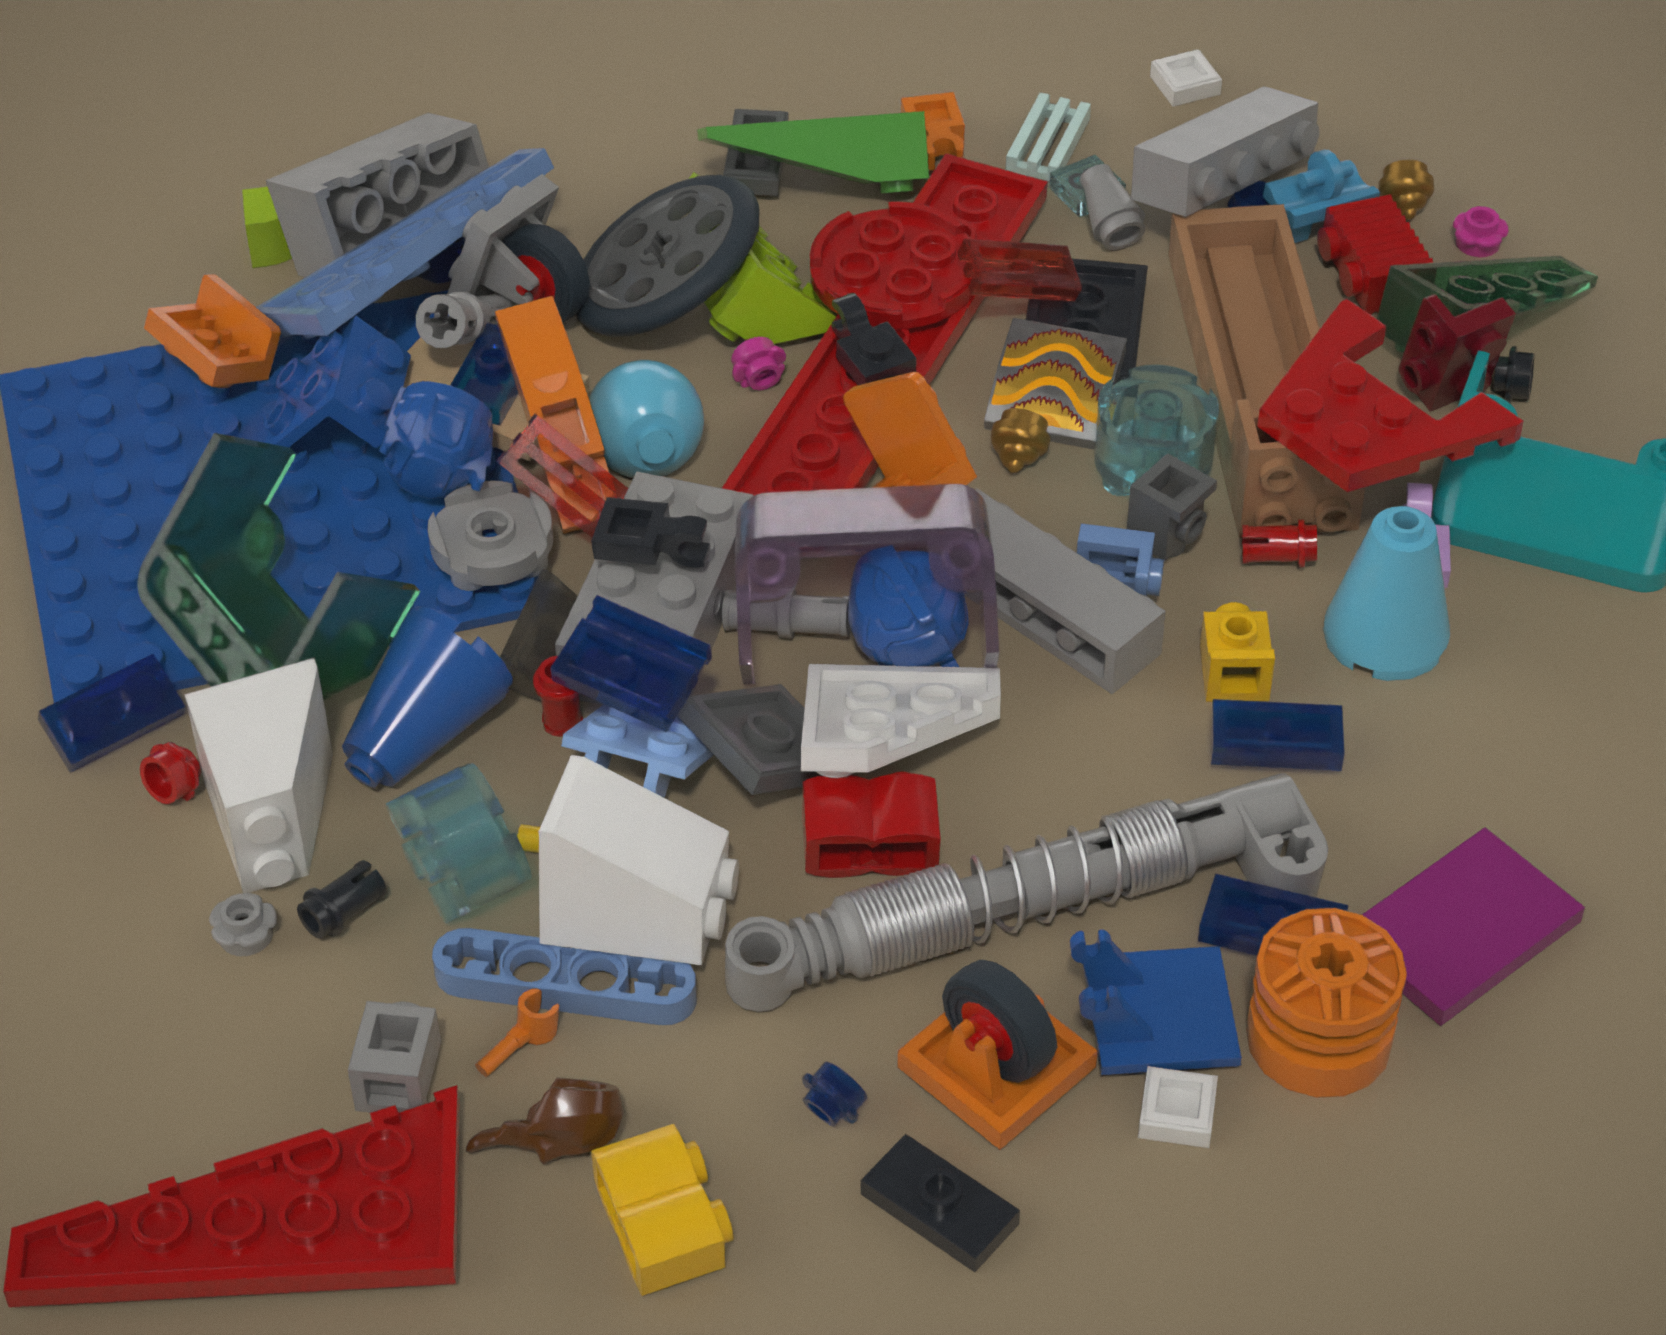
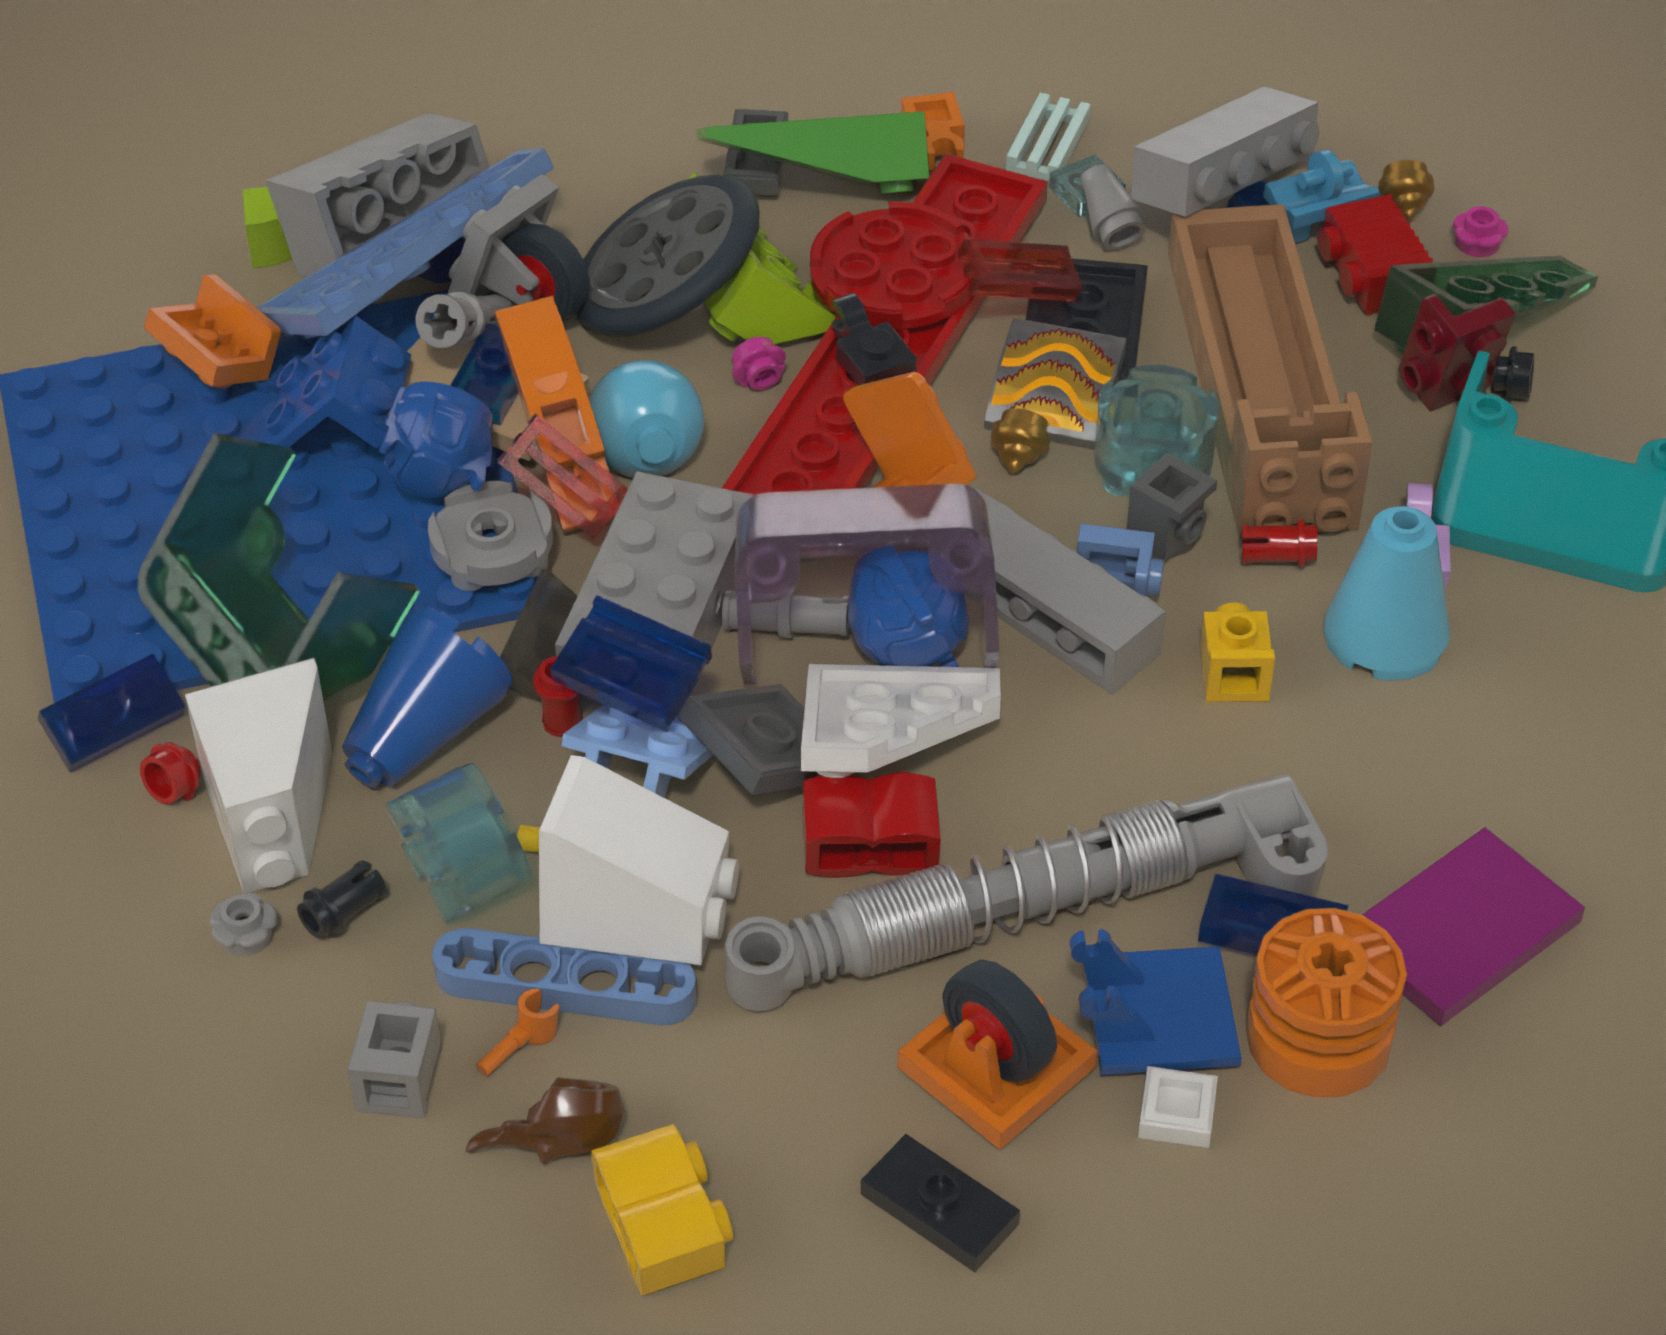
red wing [3,1085,460,1307] -> none
black plate [591,497,710,568] -> none
clear blue plate [802,1061,868,1127] -> none
white tile [1150,50,1222,107] -> none
clear blue plate [1211,699,1345,771] -> none
red wing [1257,298,1524,493] -> none

